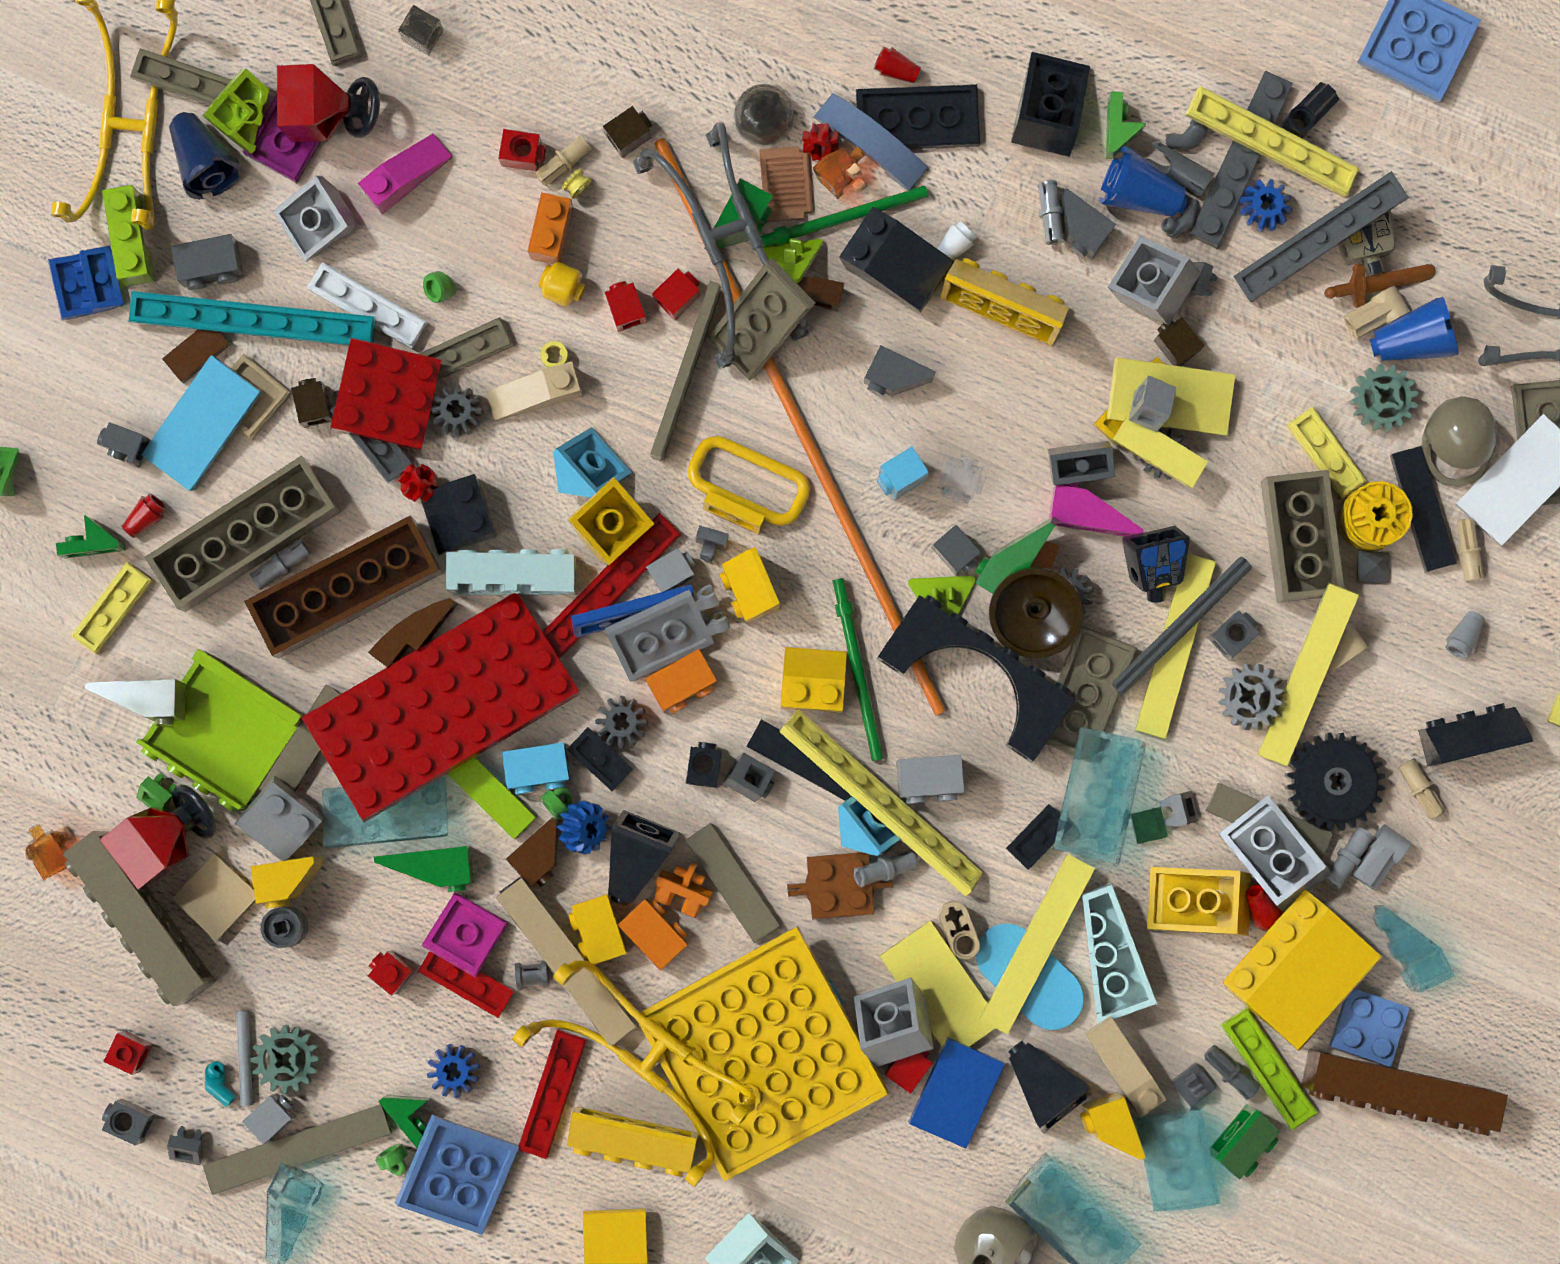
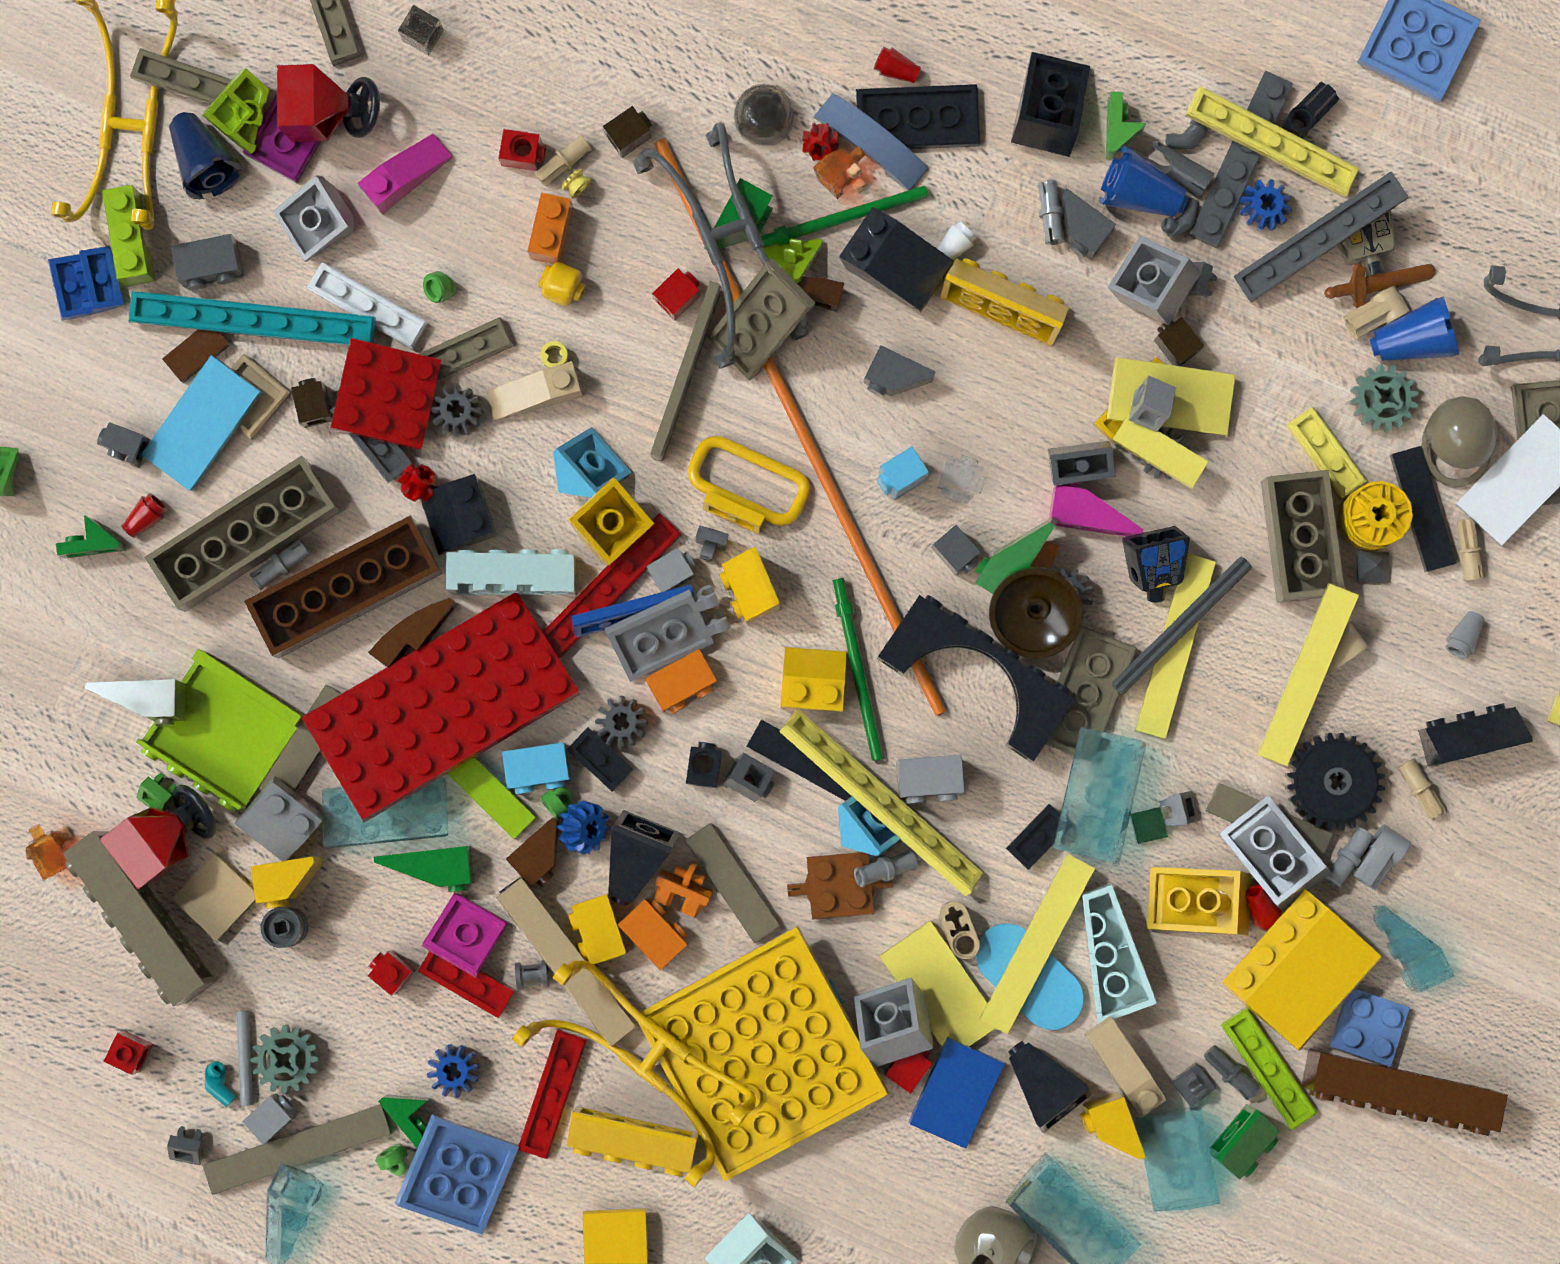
light yellow tile [71,562,153,655] -> none
dark grey brick [102,1099,156,1146] -> none
red brick [604,281,647,332] -> none
nougat window [759,146,813,222] -> none
lime piece [908,576,975,616] -> none
dark grey brick [1207,611,1260,660] -> none
gear [1218,663,1287,731] -> none

